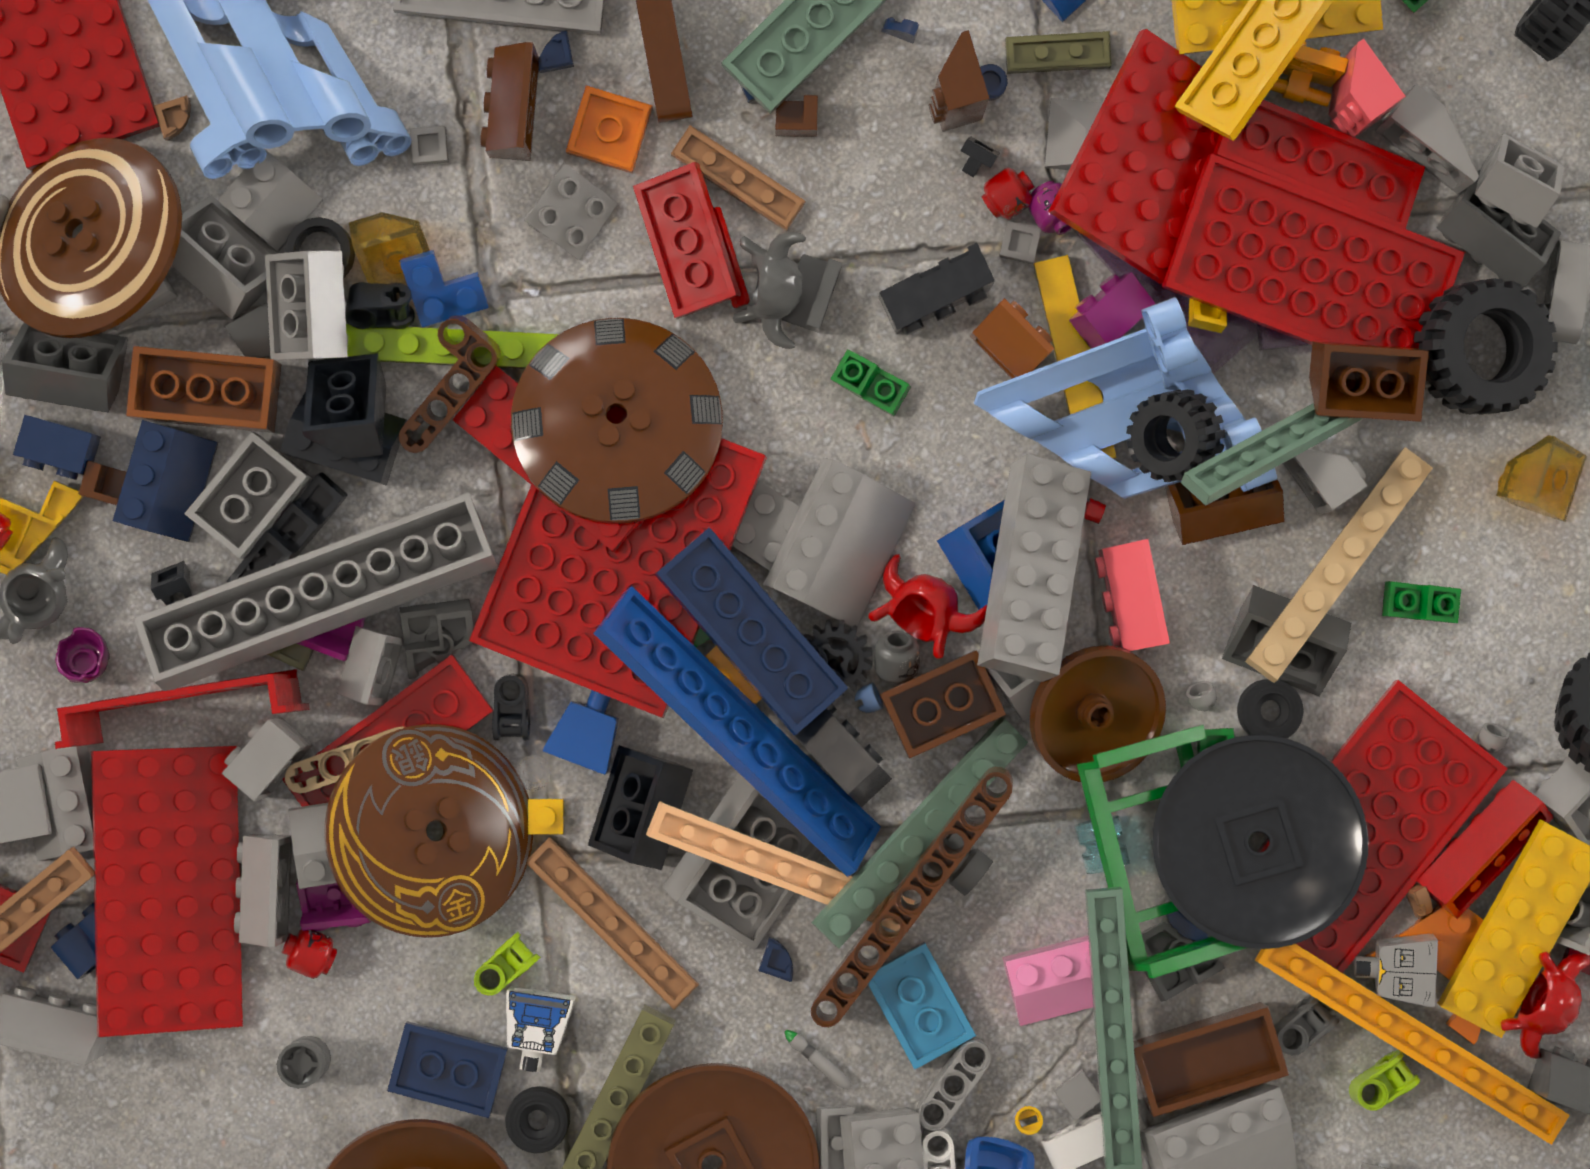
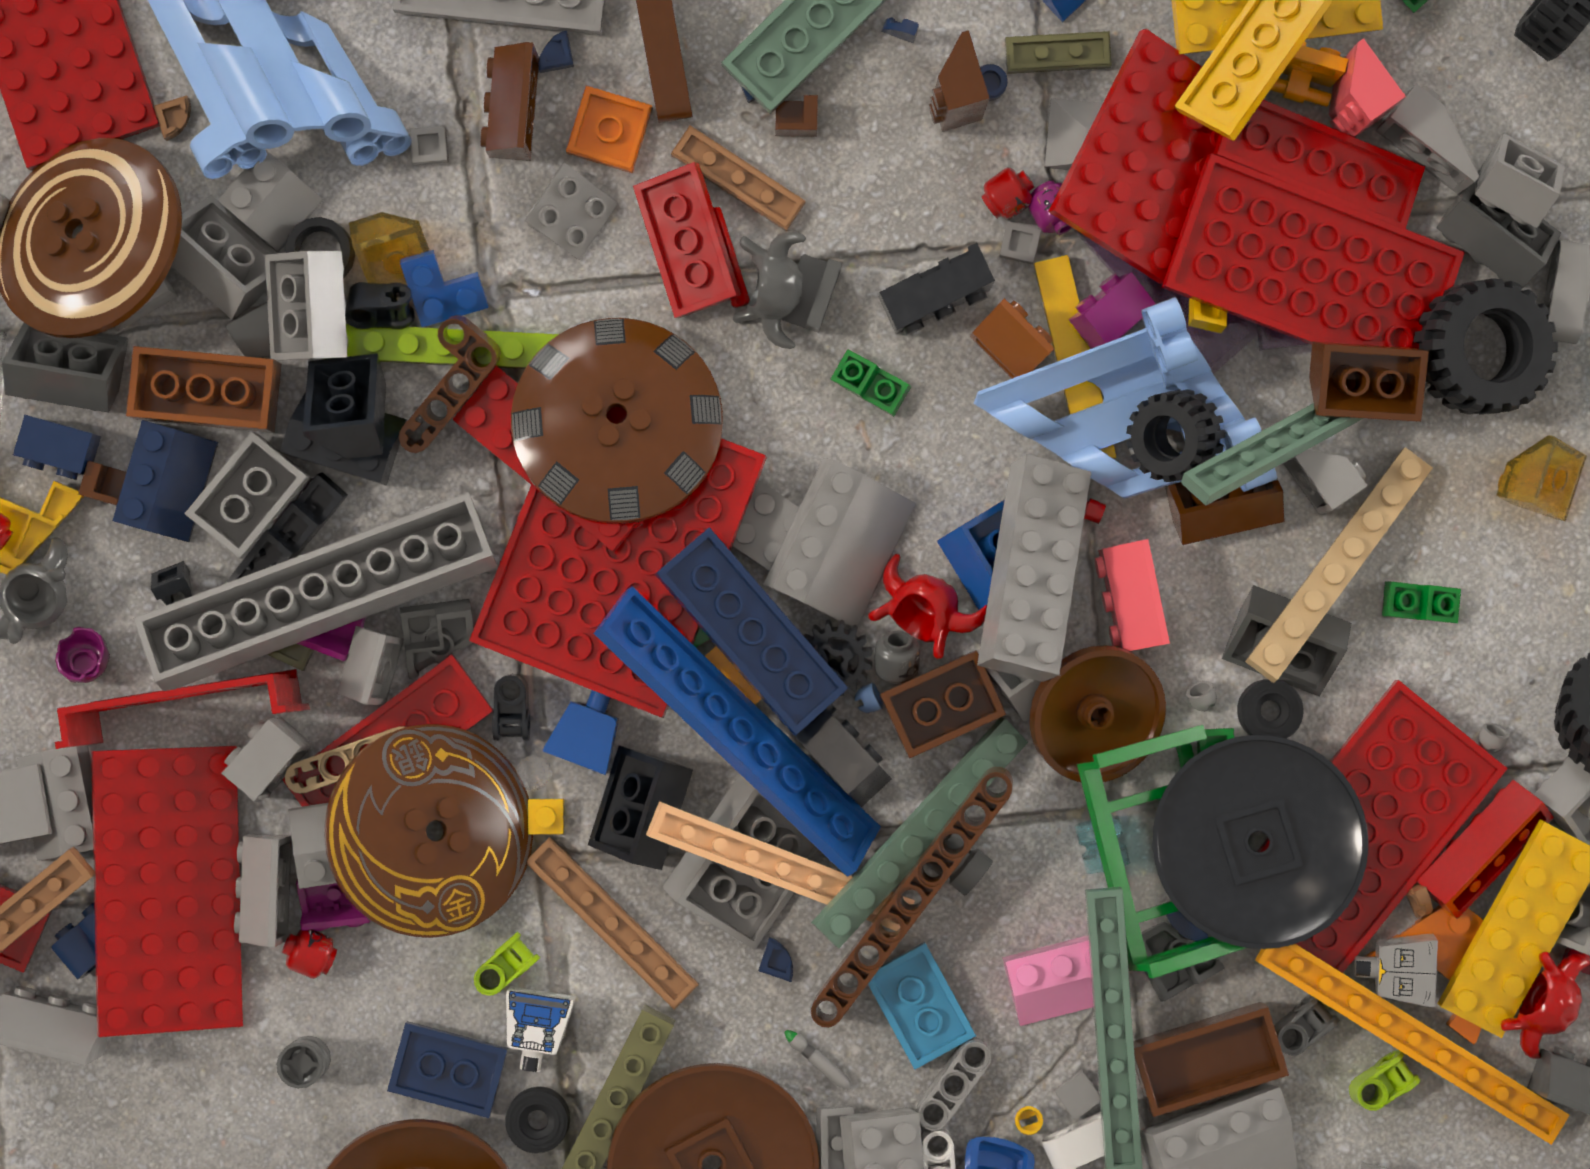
black tile [961,136,1000,178] -> none

